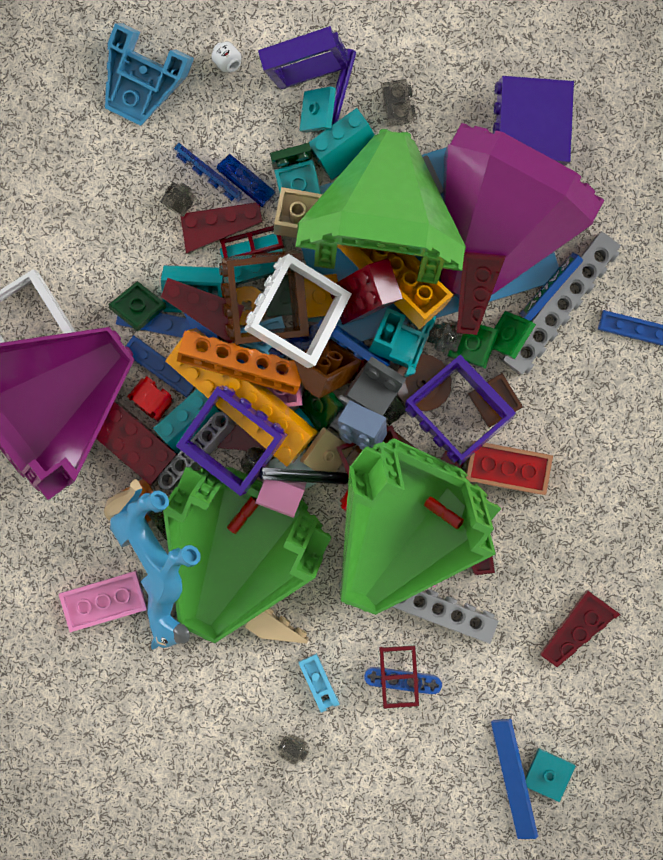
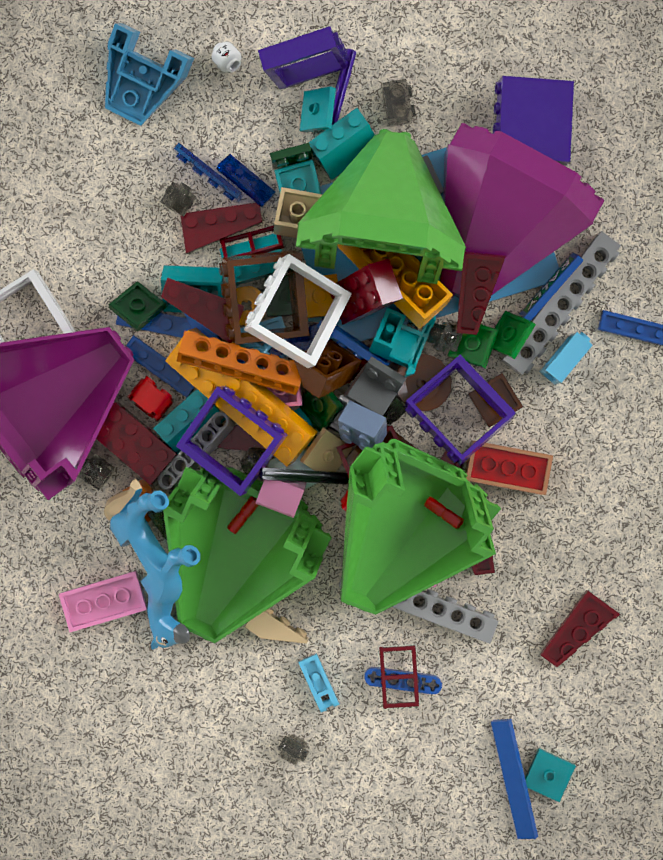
none -> clear smoke brick [79,454,115,491]
none -> medium azure window [539,332,593,385]

